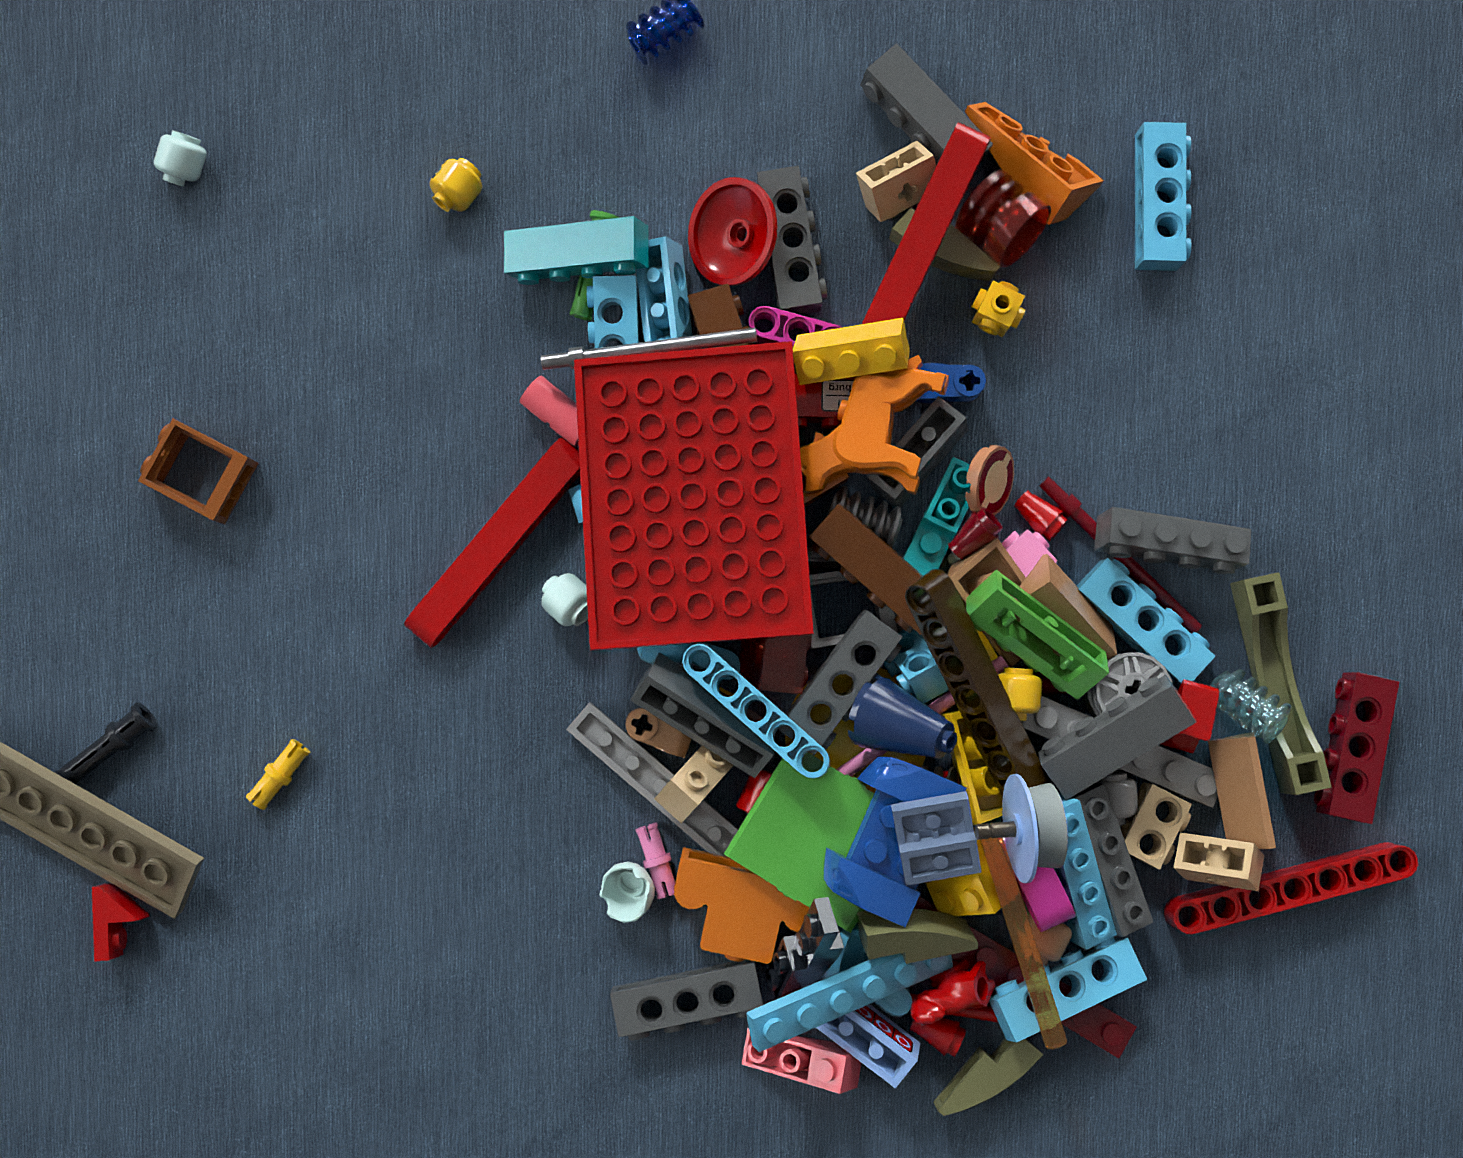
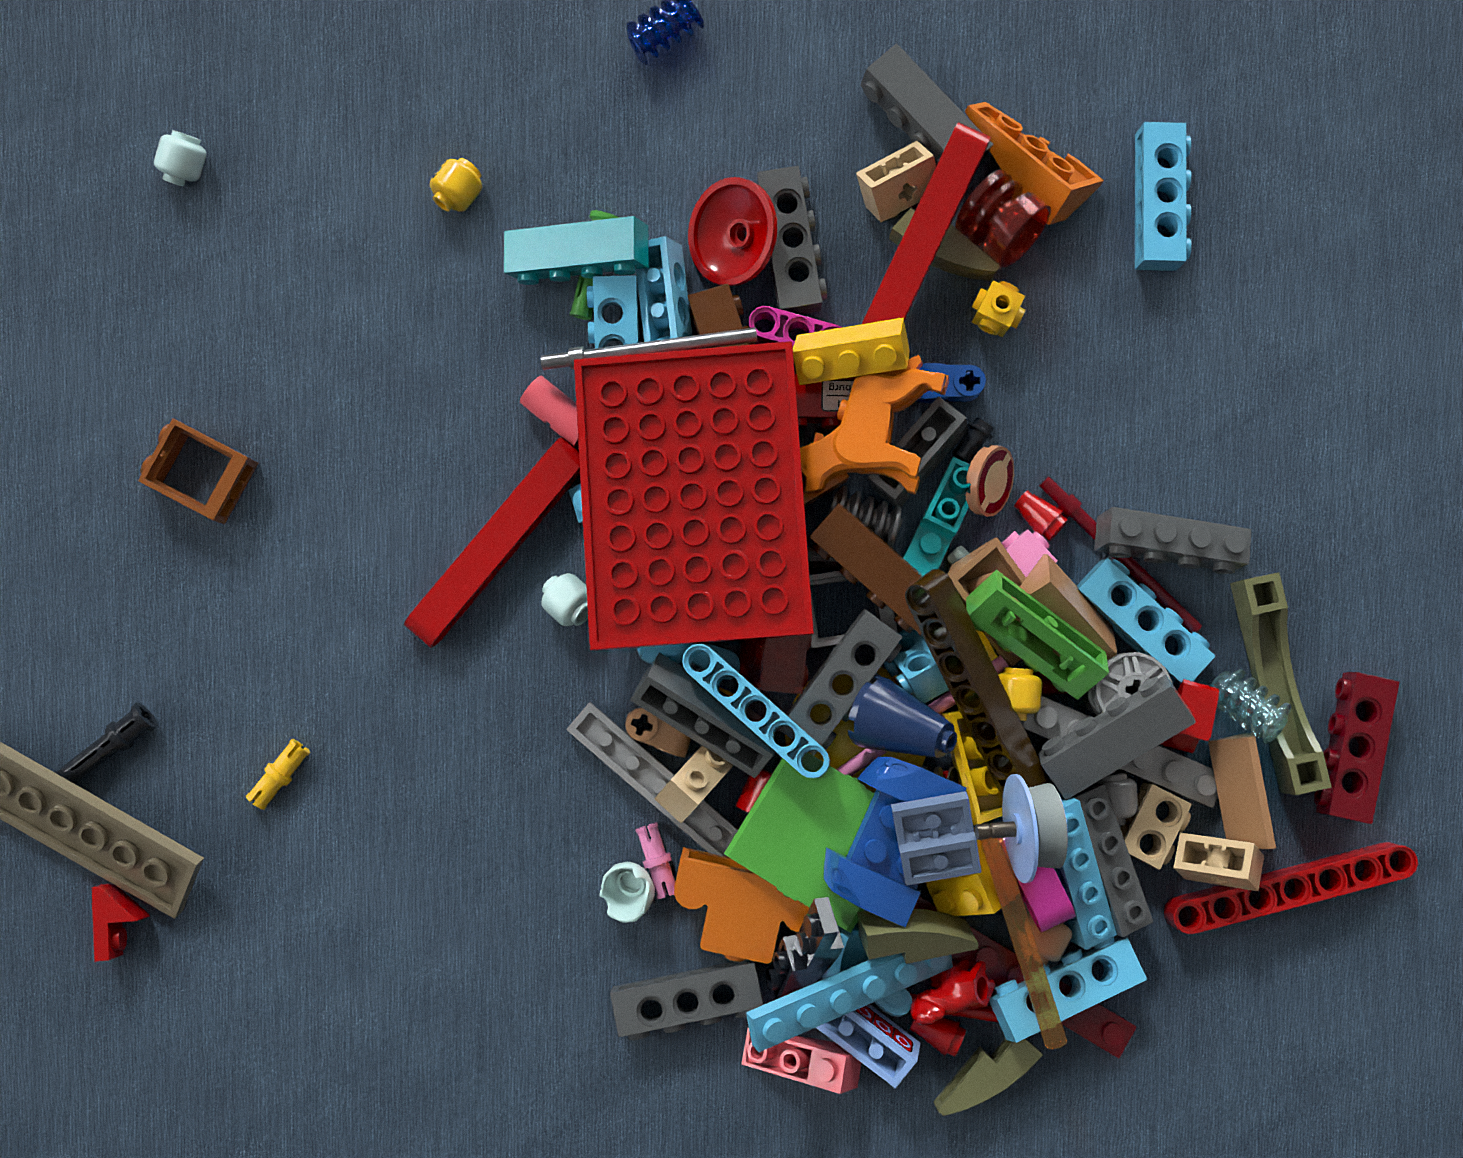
dark red cone [948,507,1003,560] -> none
none -> black pin [952,417,994,464]

